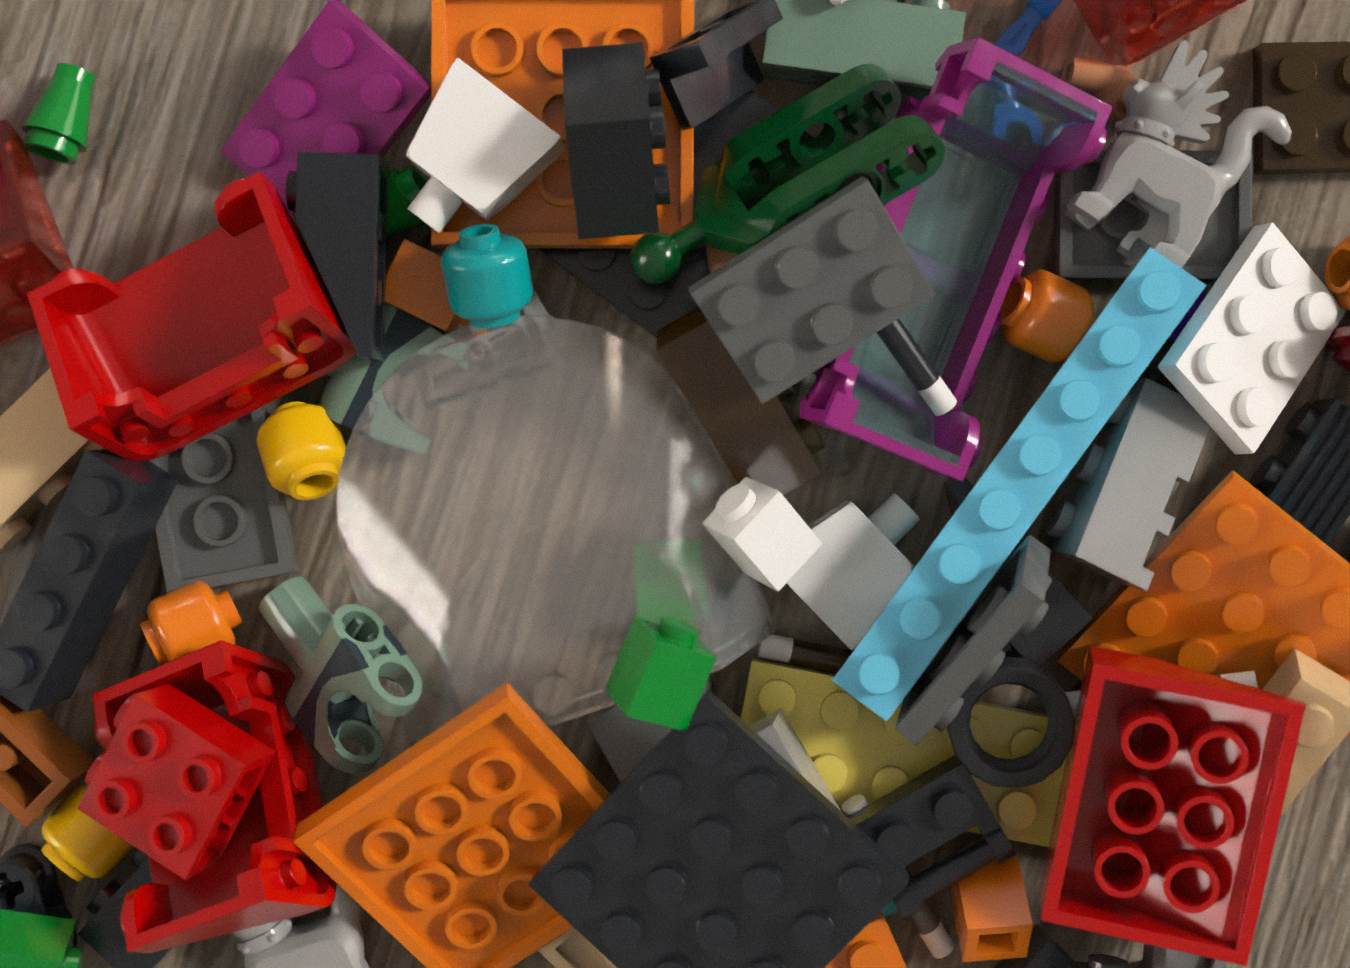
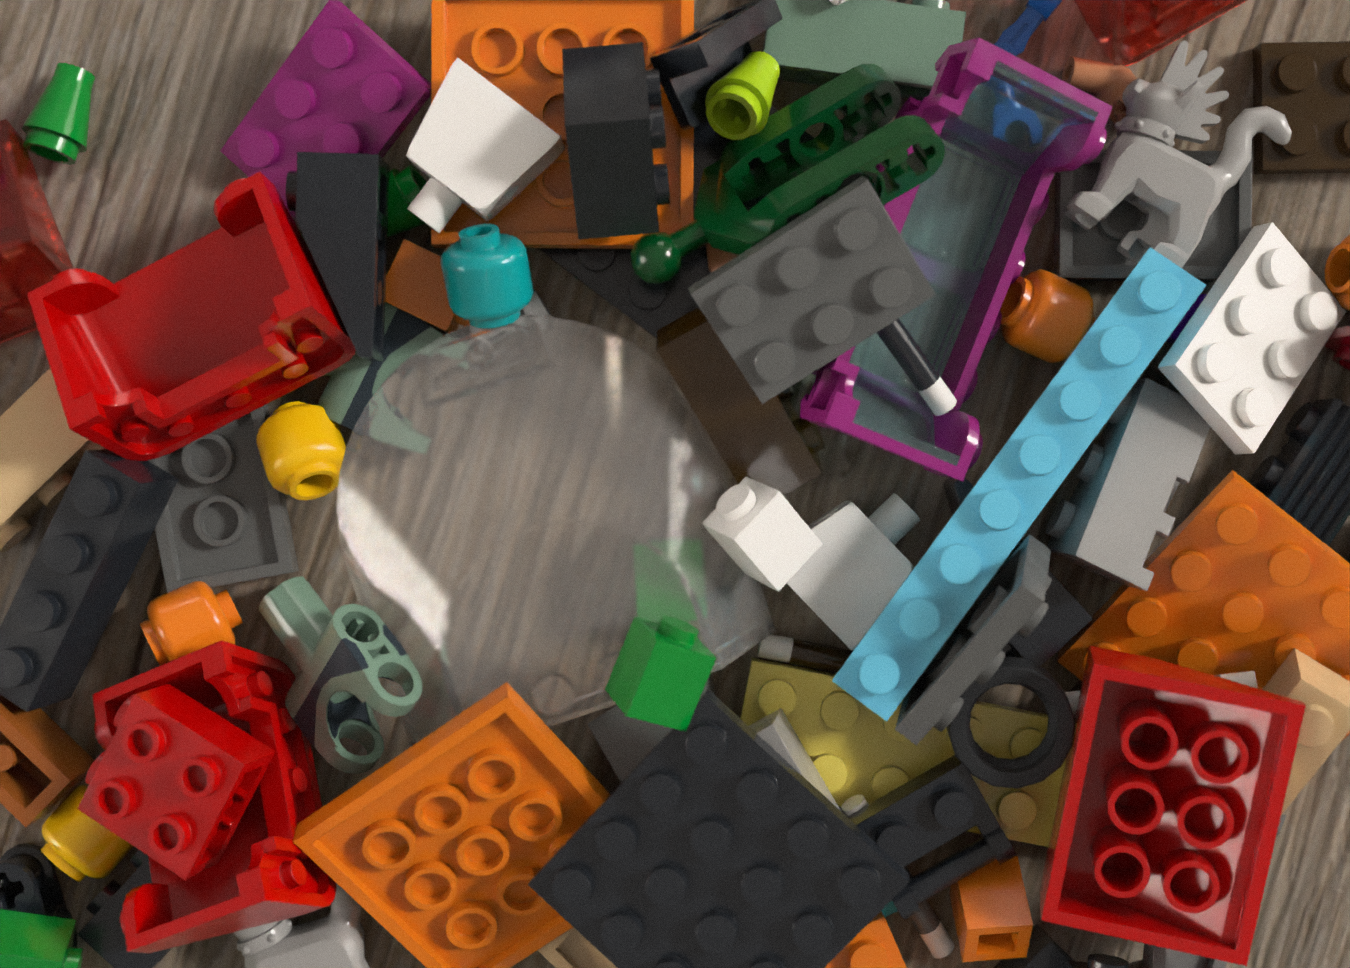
none -> lime cone [706,51,780,140]

